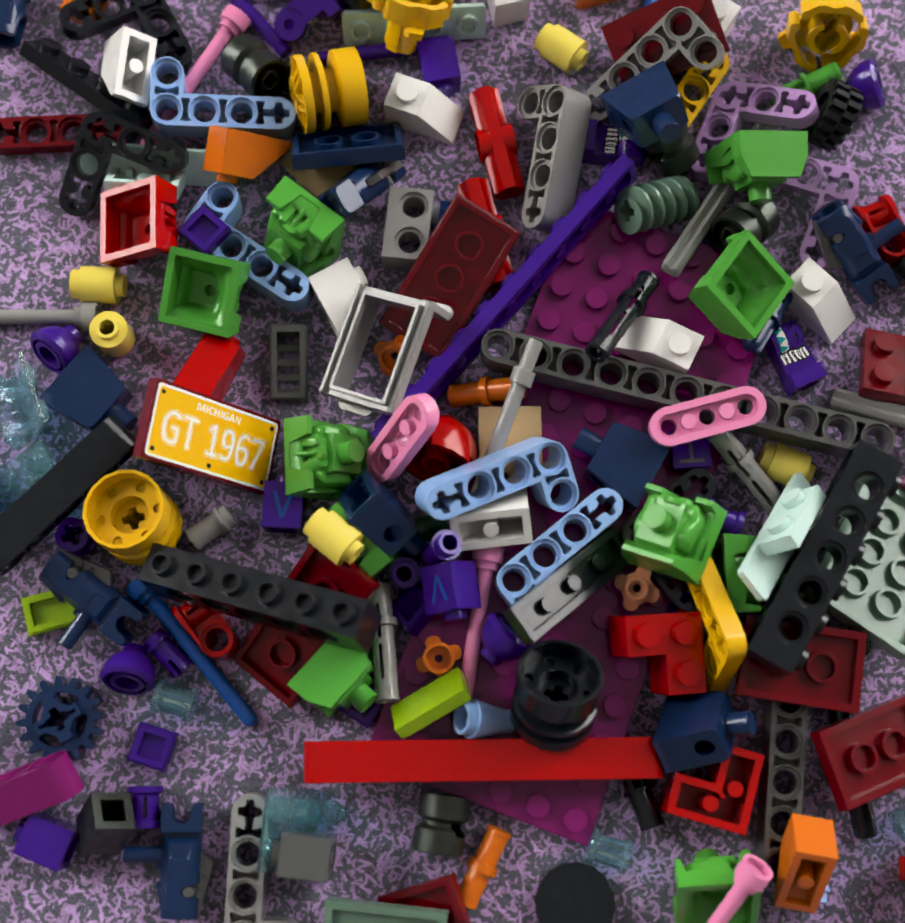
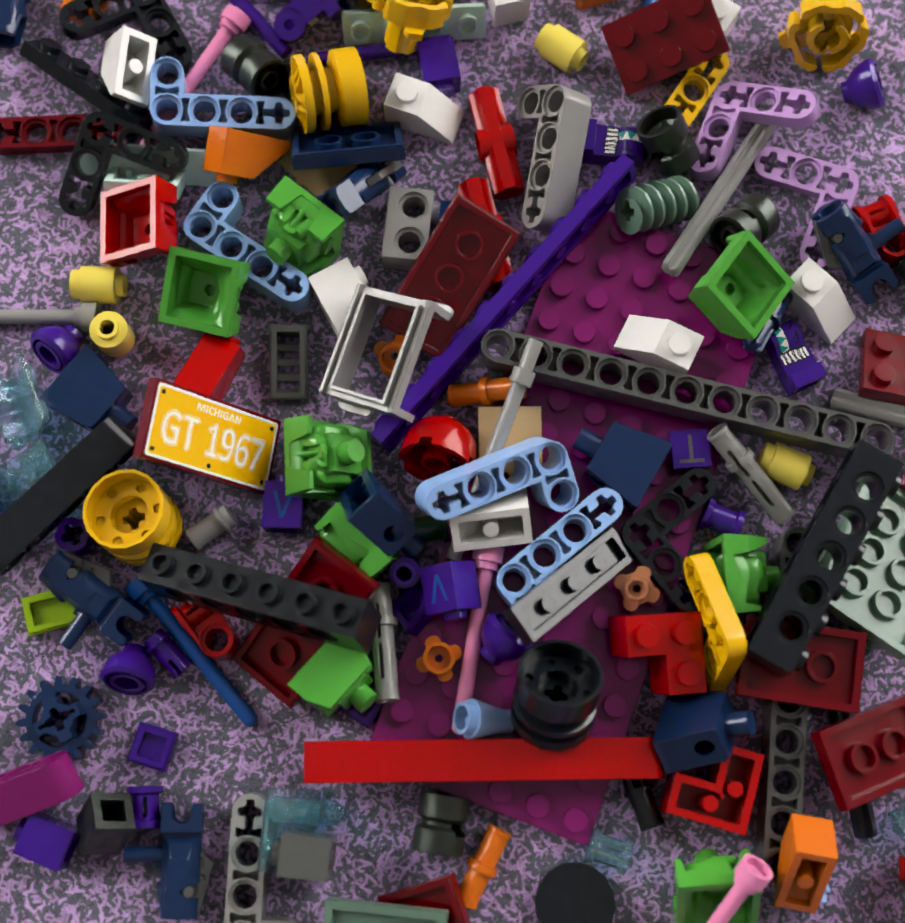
clear light blue bush [150,678,200,723] -> none
dark purple tile [177,204,232,255] -> none
light yellow brick [303,507,364,566] -> none
bright pink plate [366,393,440,482] -> none
lime tile [391,667,471,740] -> none
dark purple pin [421,529,462,566] -> none
light grey beam [584,6,725,122] -> none
black pin [585,270,660,363] -> none
dark blue torso [600,61,689,148] -> none
bright green brick [621,483,728,585] -> none
bright pink plate [648,386,767,447] -> none
bright green brick [704,130,808,205] -> none
light aqua bracket [737,472,827,601] -> none
bright green axle [769,61,843,106] -> none
black tyre [800,78,863,152] -> none

